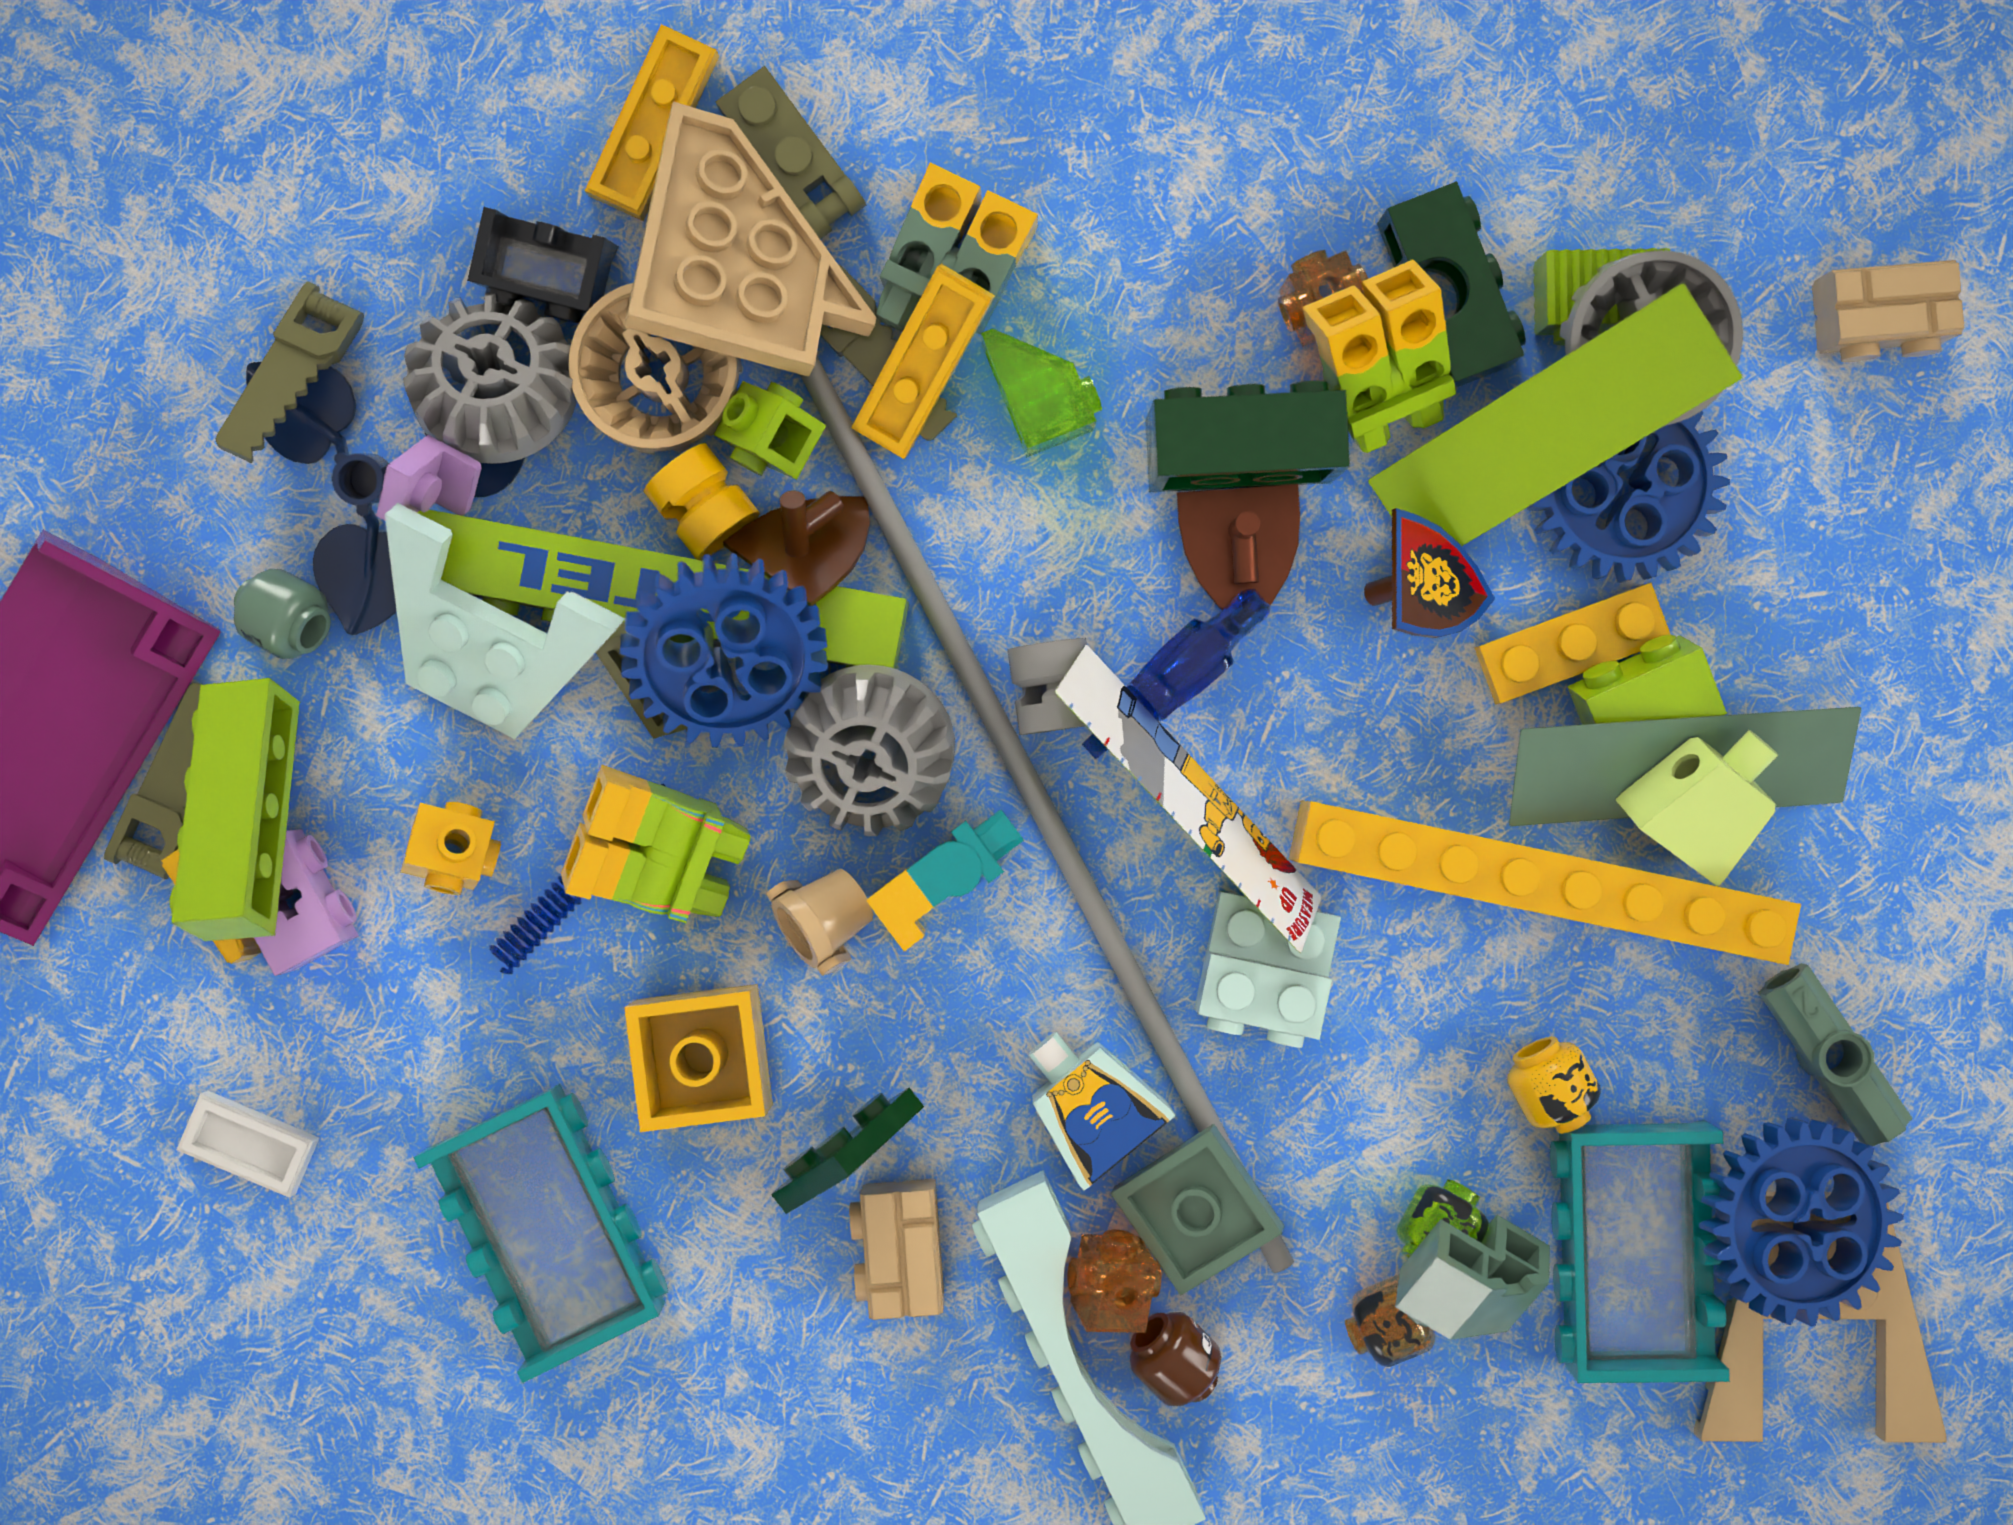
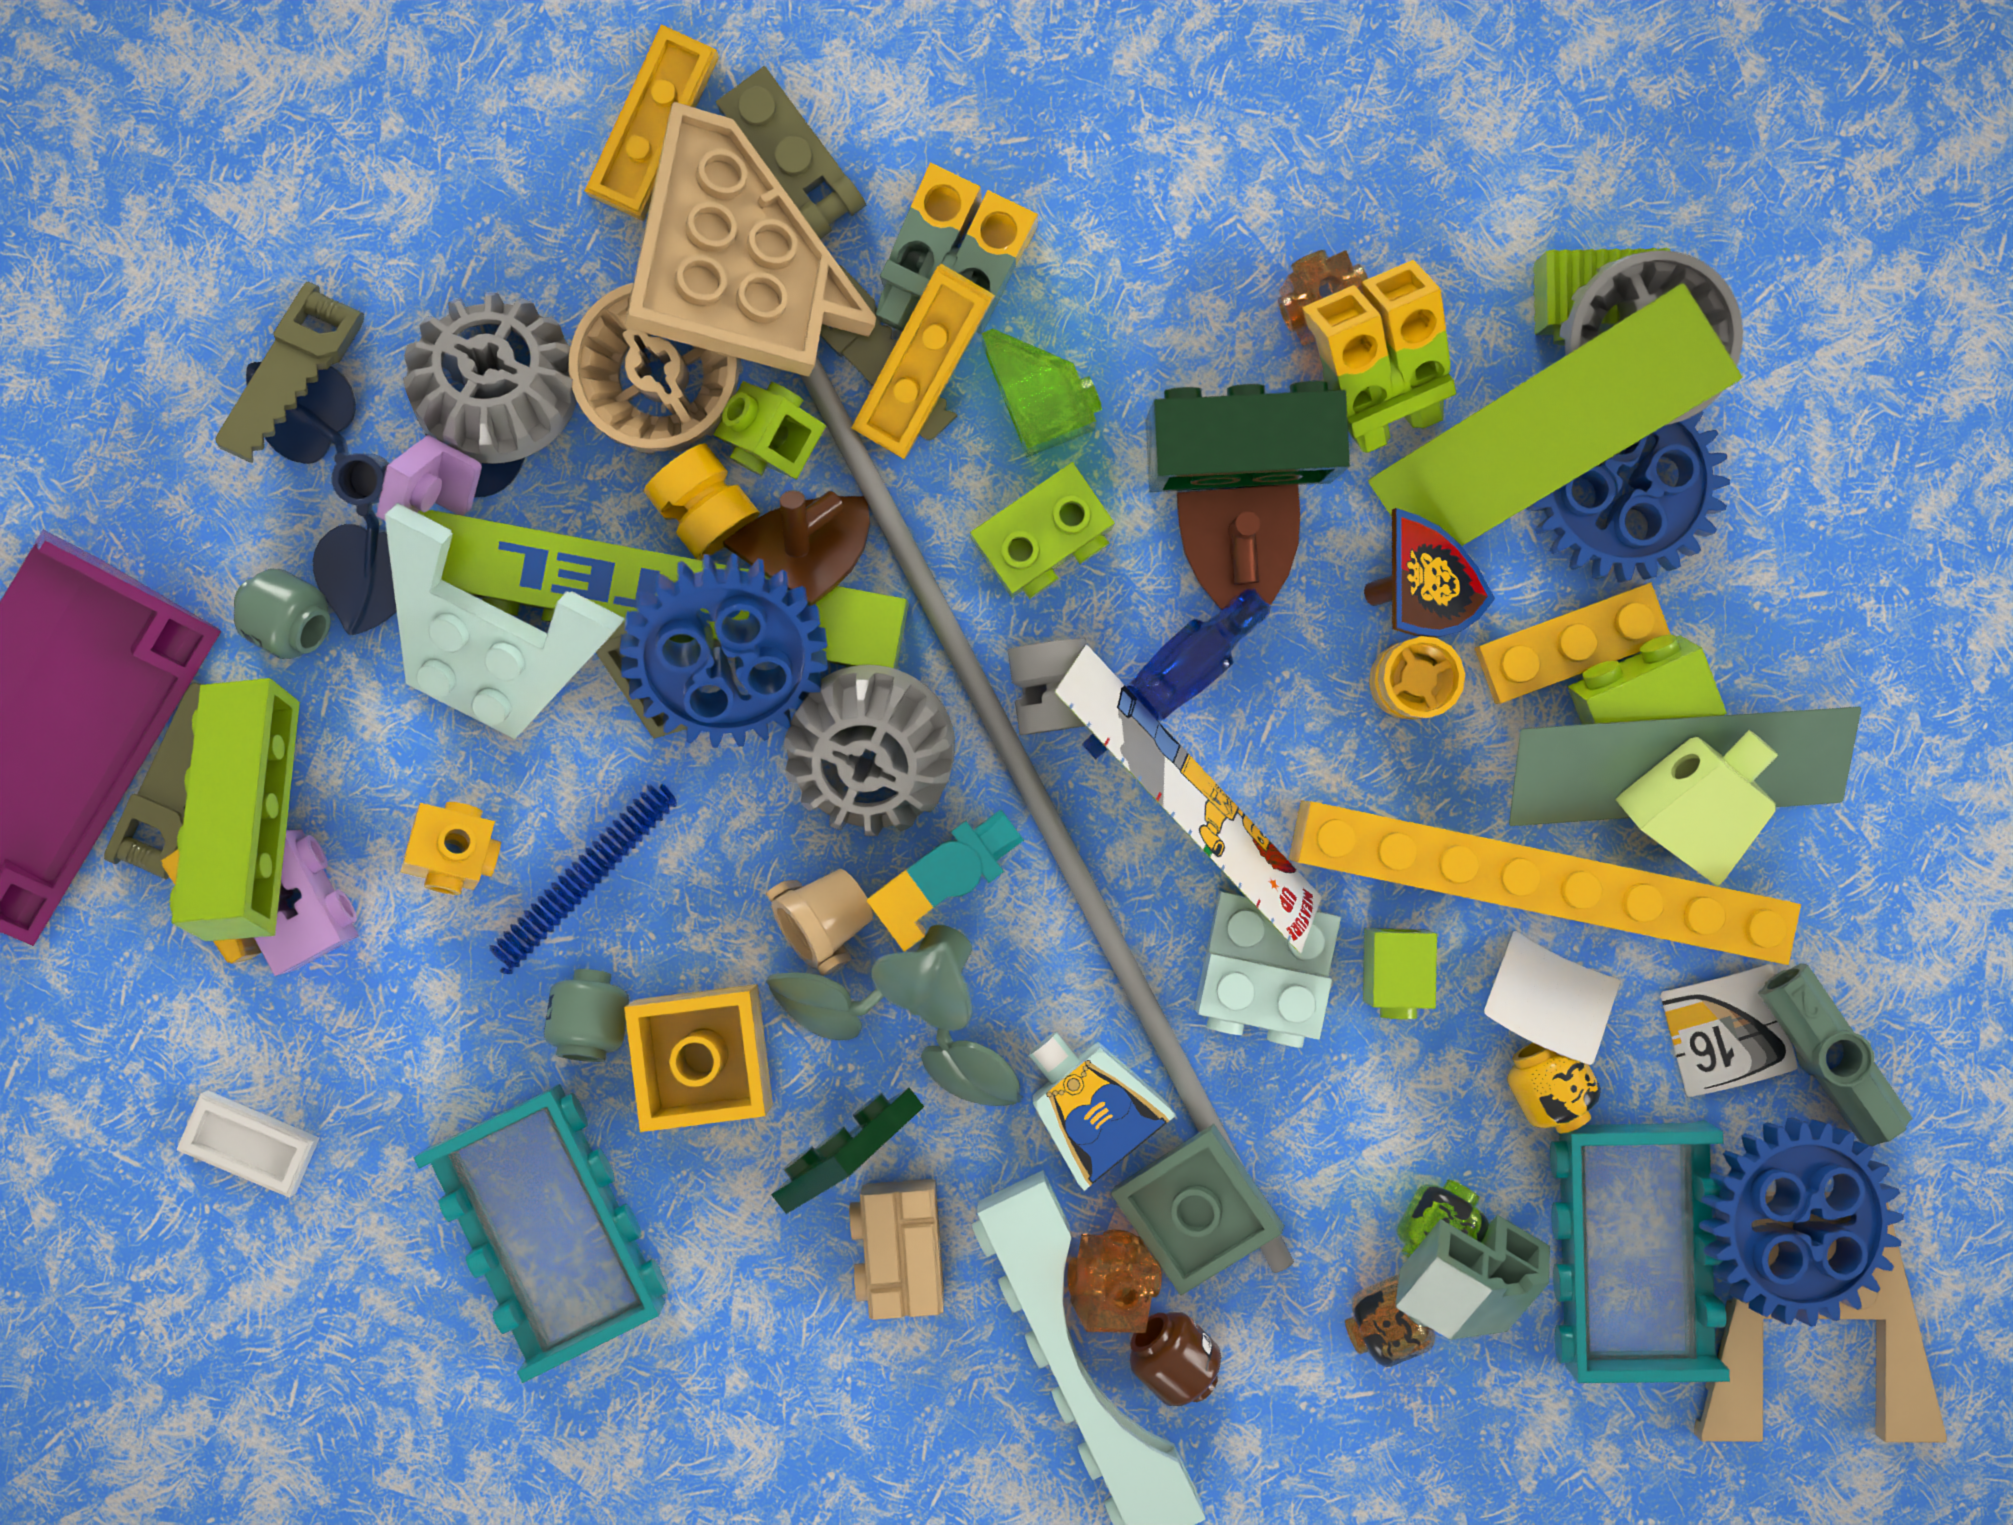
black window [467,207,619,324] -> none
hips [561,764,751,923] -> none
dark green arch [1377,181,1526,388] -> none
tan brick [1812,260,1964,363] -> none
none -> sand green head [544,969,629,1062]
none -> sand green plant [766,925,1023,1106]
none -> lime brick [970,462,1115,599]
none -> lime brick [1363,928,1437,1019]
none -> yellow wheel [1369,636,1465,720]
none -> white sticker [1484,931,1620,1065]
none -> sticker [1661,964,1798,1097]

